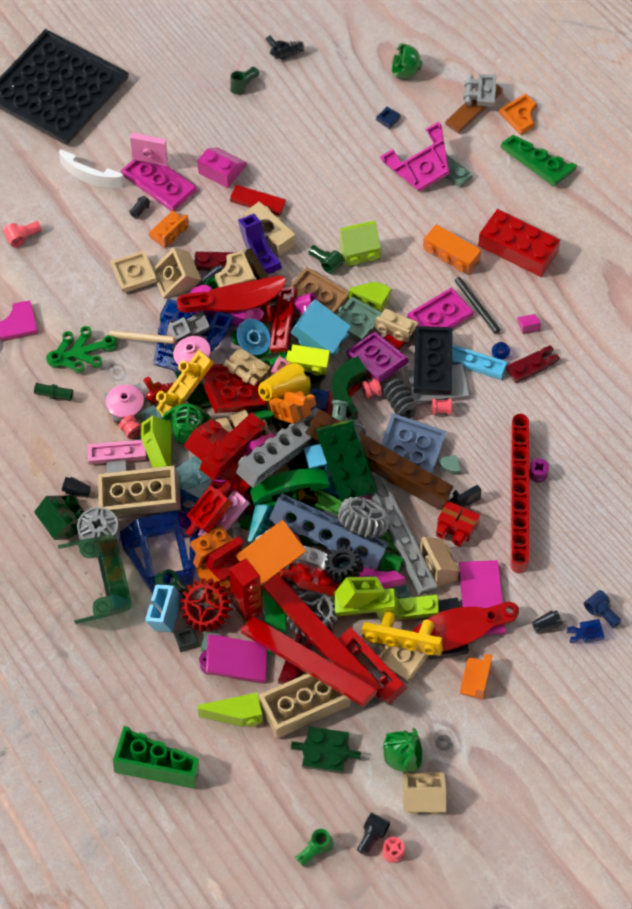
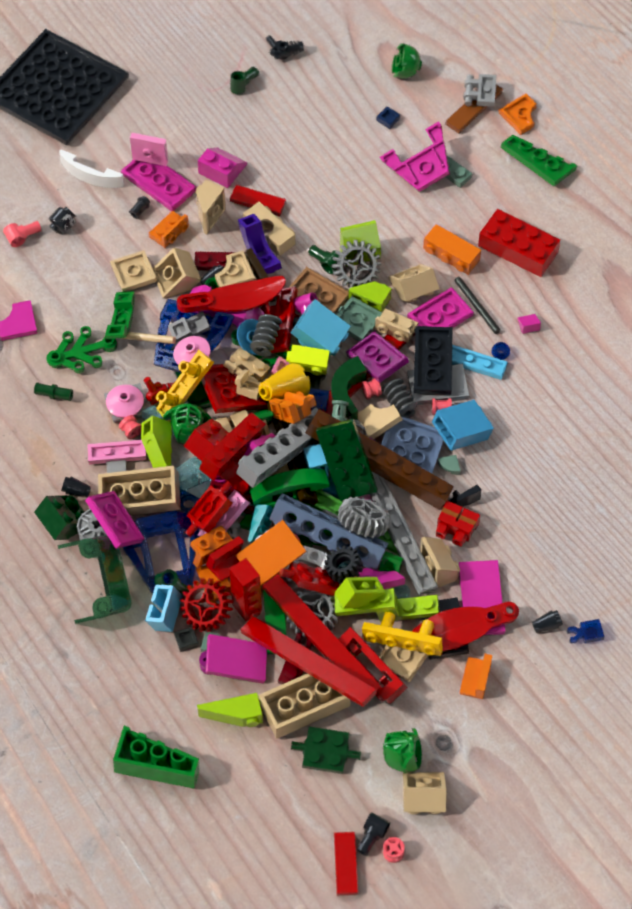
green pin [295,828,334,867] -> none
dark red hinge [506,345,560,383] -> none
red beam [510,413,529,573] -> none
magenta wheel [529,459,549,483] -> none
dark blue pin [583,590,622,629] -> none
none -> black head [49,207,76,233]
none -> dark pink tile [85,491,145,549]
none -> green slope [105,291,135,339]
none -> tan slope [196,179,226,234]
none -> tan bracket [235,369,260,400]
none -> dark grey piece [250,314,282,356]
none -> light grey gear [332,240,381,289]
none -> red tile [334,832,358,896]
none -> tan tile [358,404,403,439]
none -> tan slope [388,264,439,303]
none -> dark azure brick [432,400,494,451]

